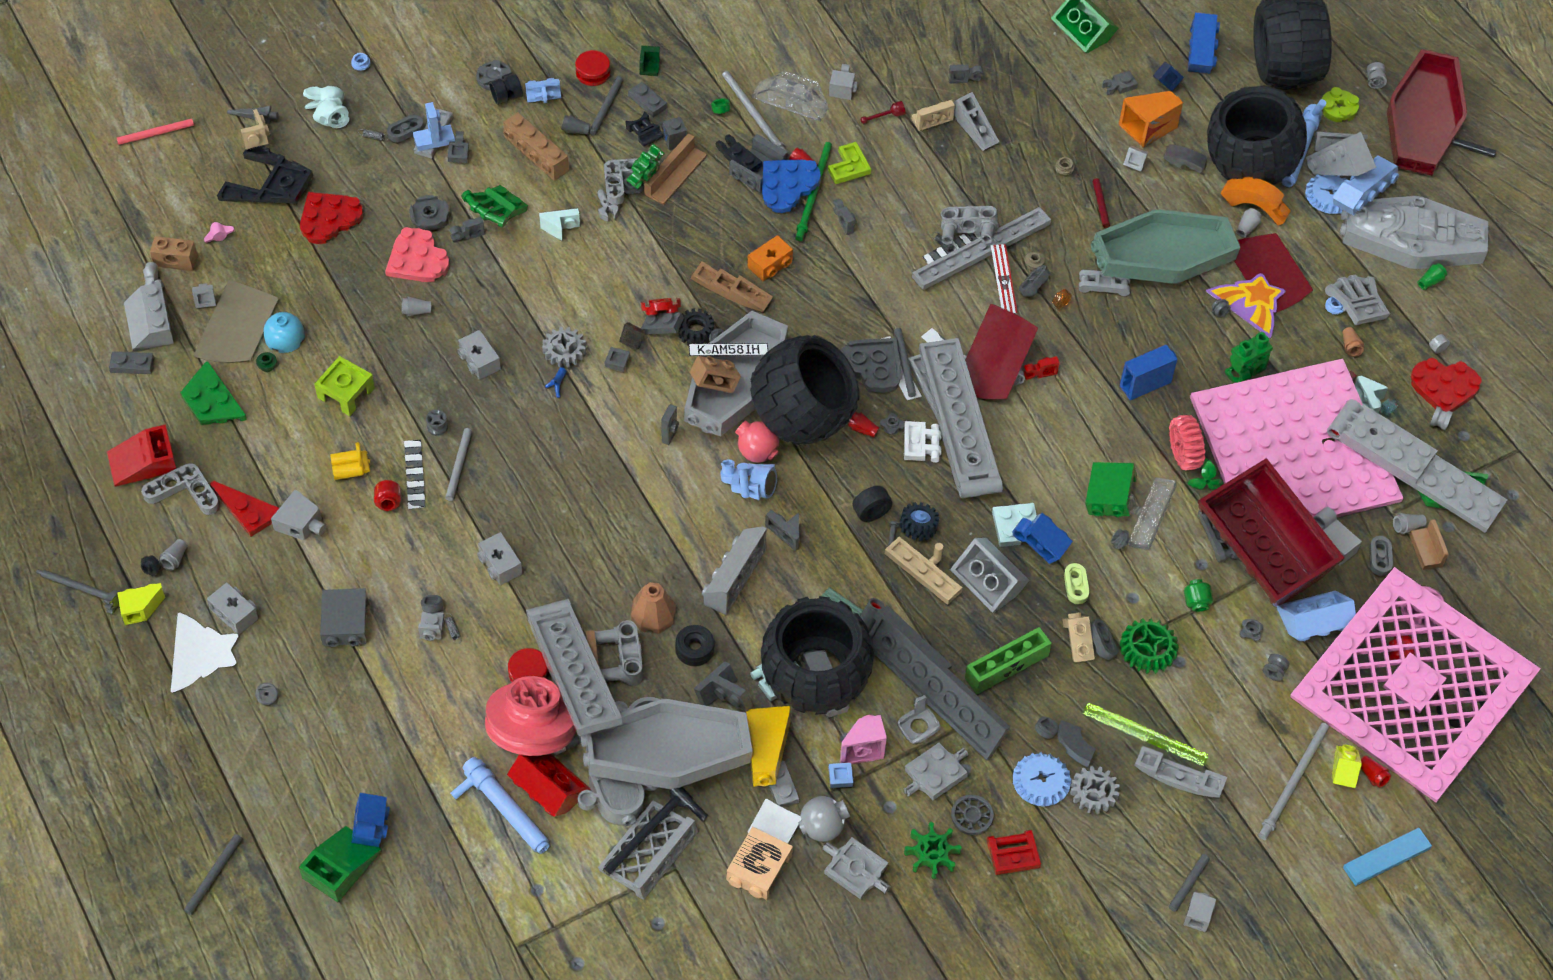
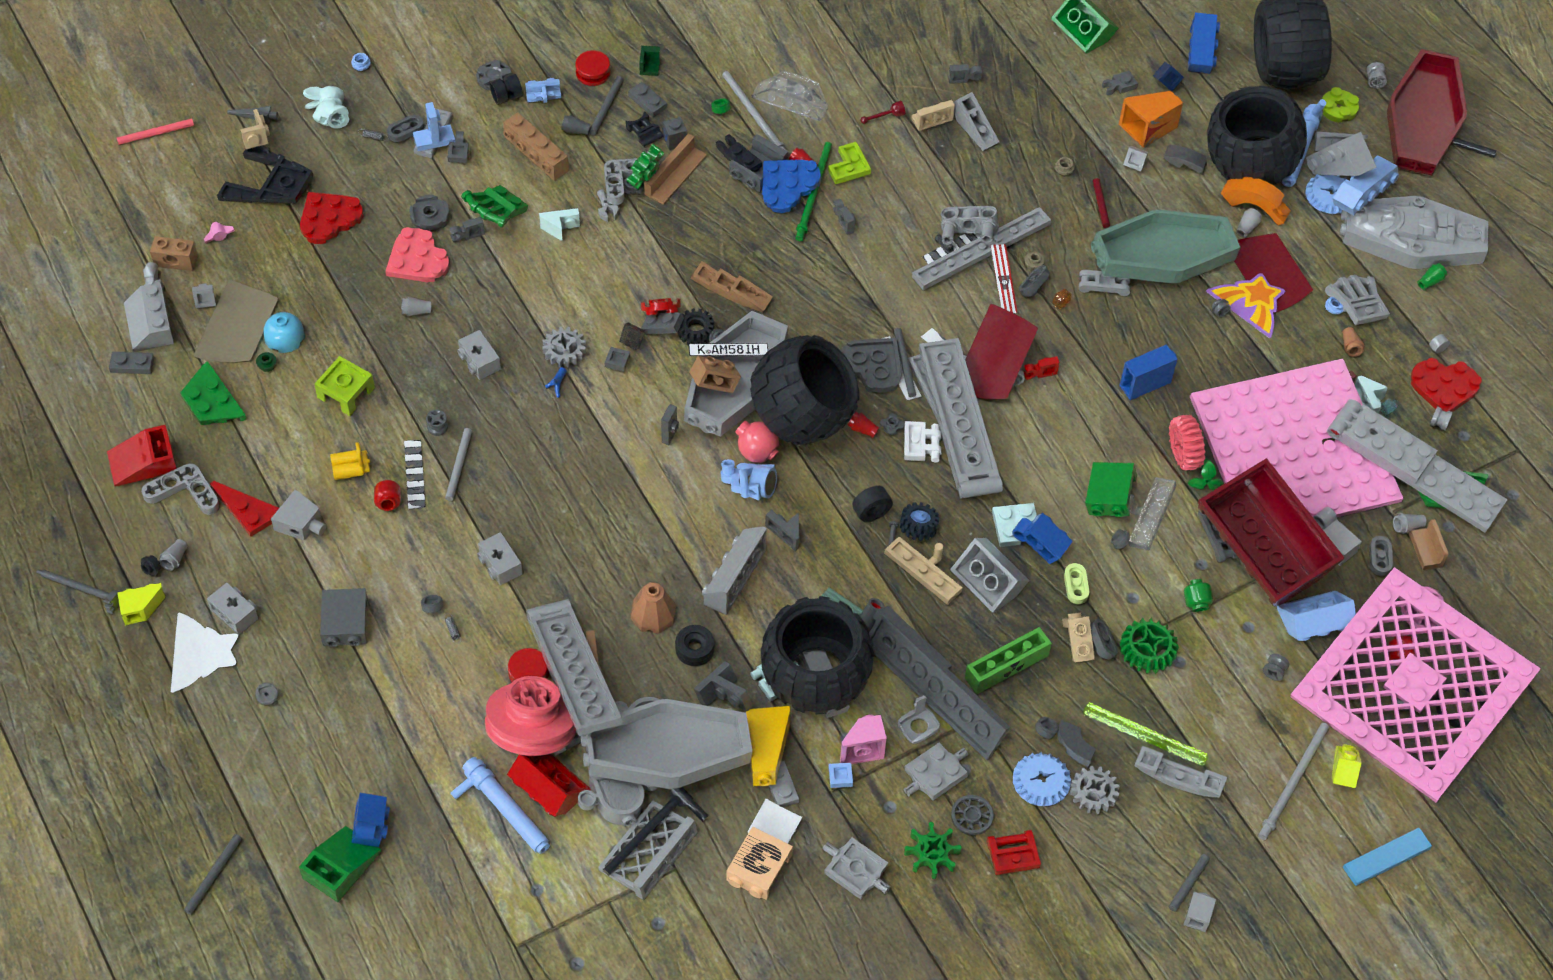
light grey bracket [418,612,444,641] -> none
light grey piece [594,620,643,686] -> none
orange brick [747,235,793,281] -> none
light grey brick [798,796,850,842] -> none
light grey brick [829,64,858,100] -> none
green hips [1225,331,1273,383] -> none
dark grey plate [1239,619,1263,641] -> none
red cone [1360,756,1391,788] -> none

